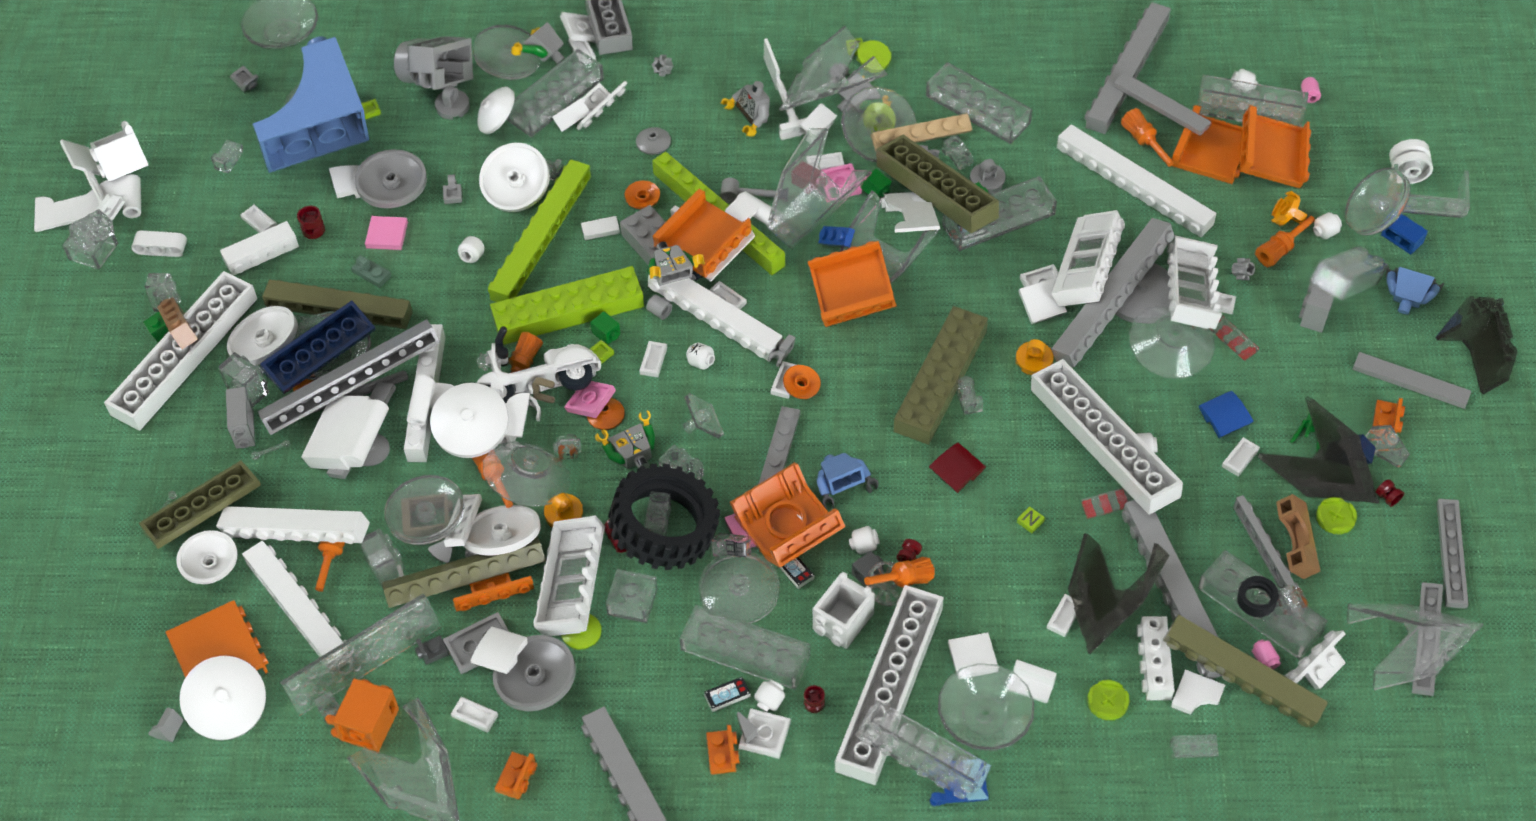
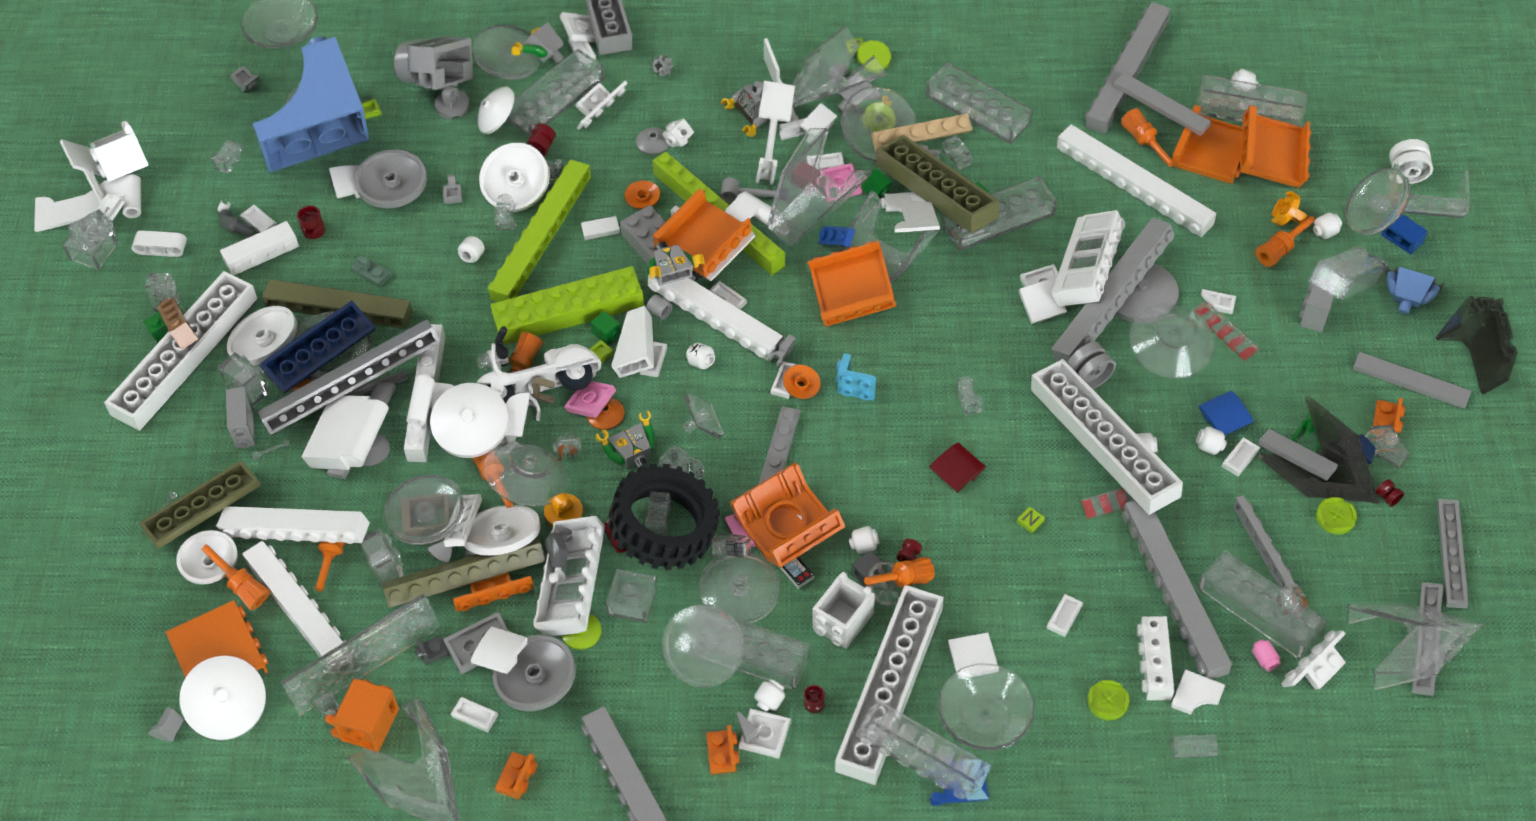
bright pink tile [365,216,408,250] -> none
white tile [552,98,590,132] -> none
tile [704,677,751,712] -> none
medium blue torso [817,453,879,510] -> none
olive brick [894,306,988,445] -> none
light grey tile [970,159,1006,194] -> none
white panel [1008,660,1057,703] -> none
light orange tile [1016,339,1054,375] -> none
clear smoke windscreen [1068,533,1170,654] -> none
olive brick [1163,615,1328,728] -> none
window [1167,235,1222,329] -> none
light grey gear [1232,258,1255,280] -> none
black tyre [1237,576,1279,617] -> none
medium nougat arch [1276,494,1321,579] -> none
bright pink brick [1301,77,1321,103] -> none
none -> orange piece [201,544,270,610]
none -> dark grey arm [217,200,254,238]
none -> clear leg [494,193,517,230]
none -> dark red wheel [526,124,556,157]
none -> dark grey arm [545,528,573,584]
none -> white slope [612,306,654,378]
none -> white brick [662,119,694,148]
none -> clear dish [662,604,744,688]
none -> white piece [755,81,795,185]
none -> medium azure bracket [836,353,876,401]
none -> light grey wheel [1067,342,1116,389]
none -> white head [1196,427,1227,455]
none -> light grey tile [1258,429,1338,481]

